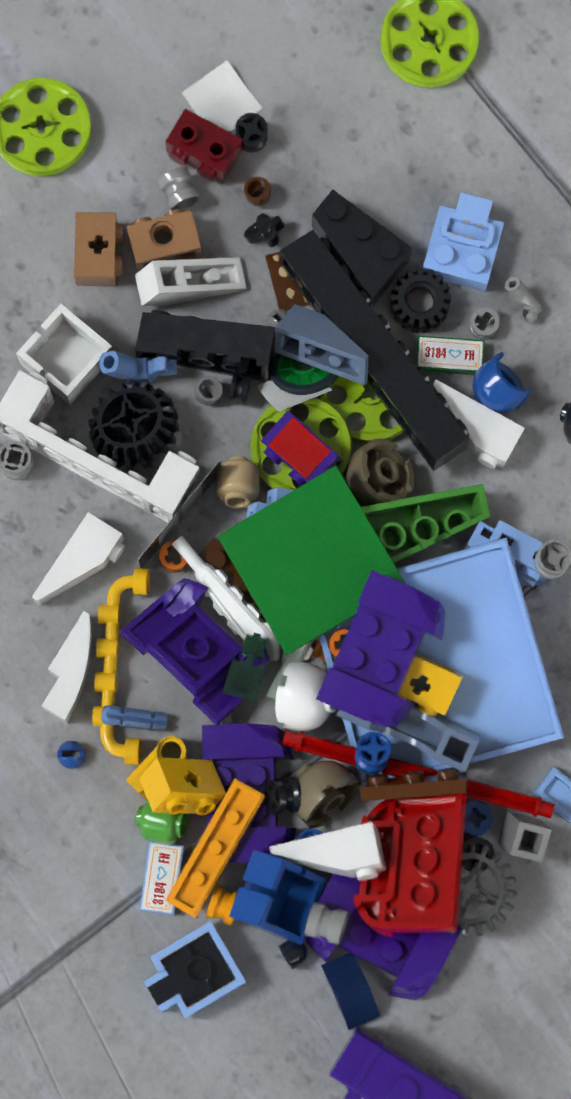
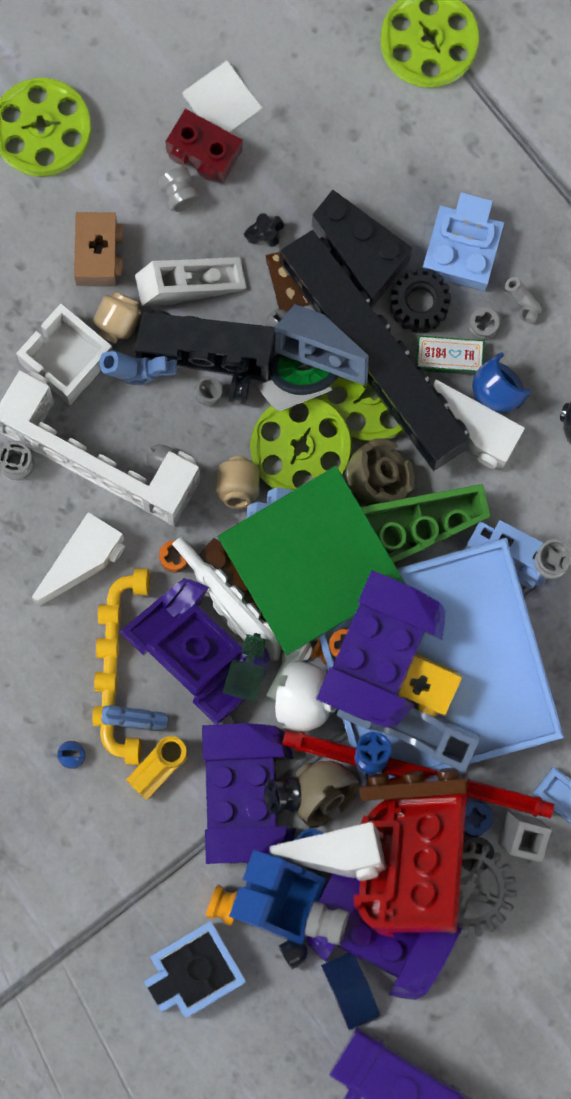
white slope [42,611,92,724] -> none
black gear [88,381,180,471] -> none
medium nougat brick [127,209,202,272] -> none
bright green head [135,800,189,845] -> none
sticker [138,460,221,568] -> none
yellow brick [139,758,226,815] -> none
white tile [140,841,184,916] -> none
light orange tile [165,779,266,918] -> none
black wheel [235,113,268,153] -> none
reddish brown hinge [244,177,271,206] -> none
red brick [261,411,342,486] -> none
none -> tan head [93,291,142,344]

